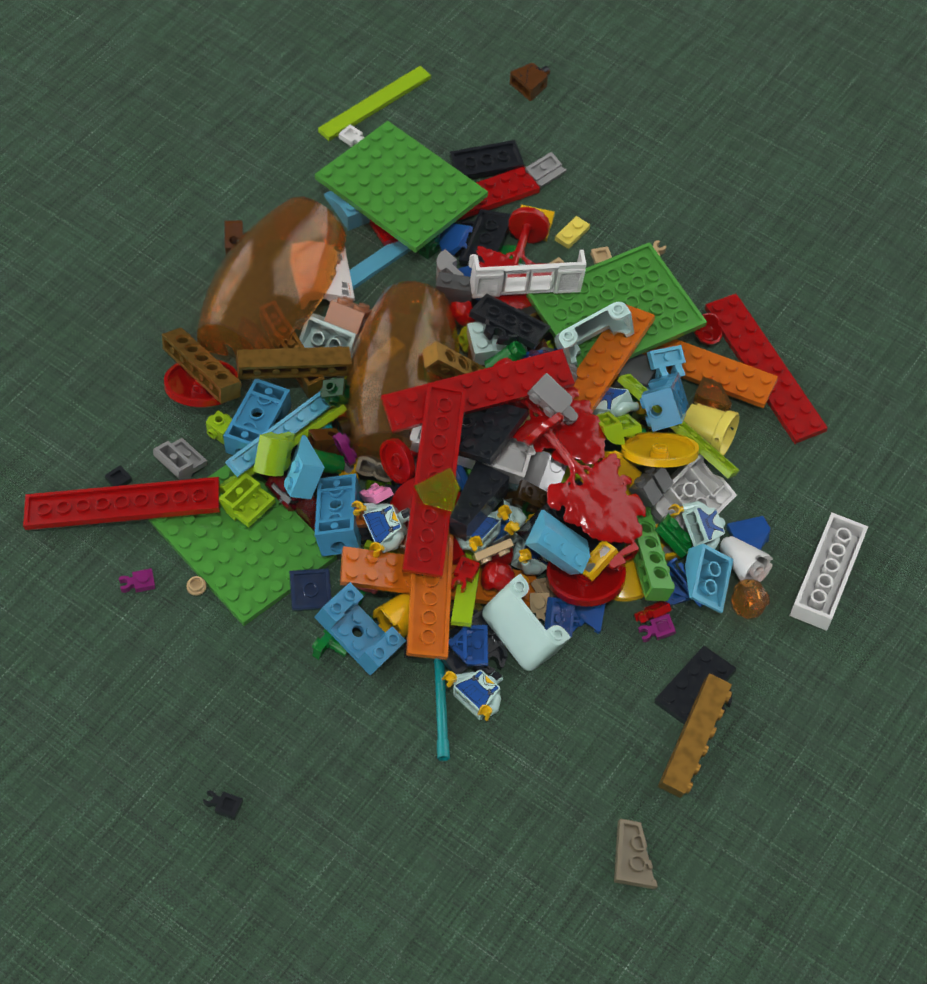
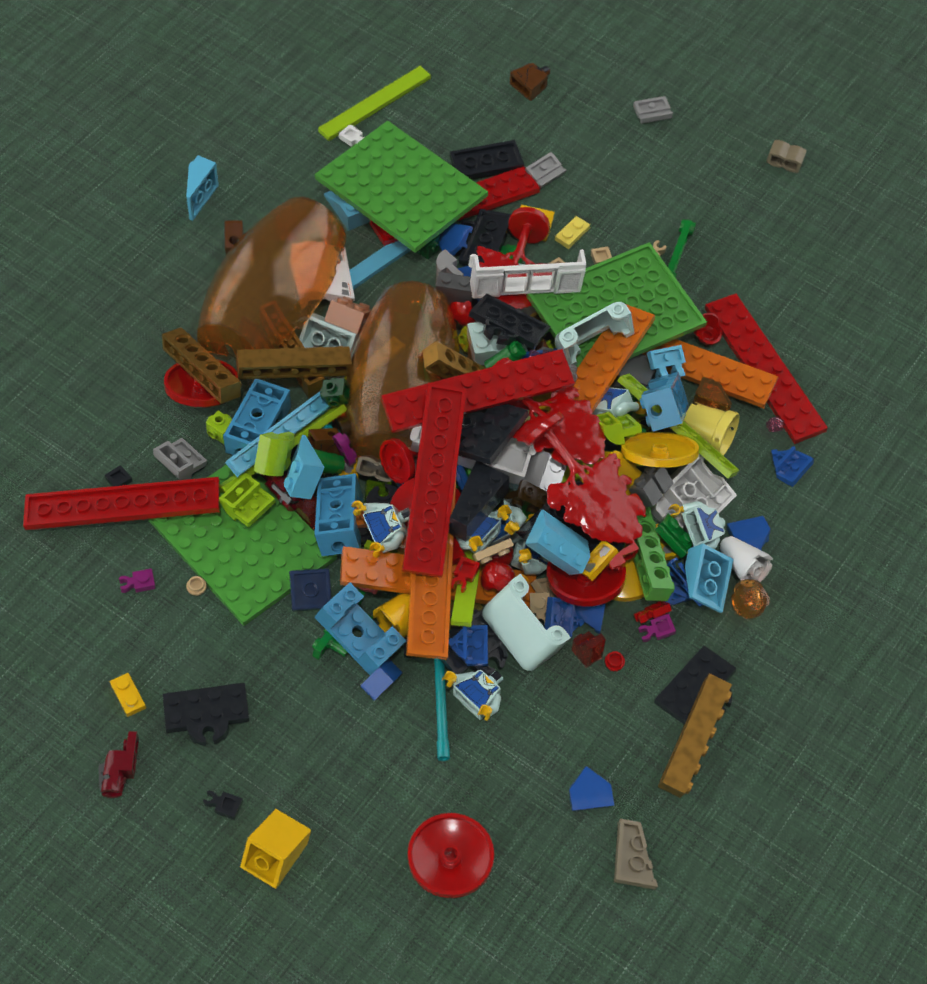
bright pink plate [359,483,394,504] -> none
clear neon green slope [414,468,461,512] -> none
light grey hinge [527,373,578,425] -> none
white brick [790,513,868,631] -> none
none -> dark red plate [99,731,139,798]
none -> yellow piece [110,673,146,717]
none -> black plate [163,682,250,746]
none -> medium azure slope [186,155,219,221]
none -> yellow slope [240,809,311,889]
none -> blue slope [360,658,403,700]
none -> red dish [408,813,494,898]
none -> blue slope [569,766,614,811]
none -> clear red arch [572,631,606,668]
none -> red plate [605,651,625,671]
none -> light grey plate [633,96,673,123]
none -> green piece [668,219,696,278]
none -> clear pink plate [766,417,785,432]
none -> dark tan brick [767,140,807,173]
none -> blue slope [771,446,814,487]

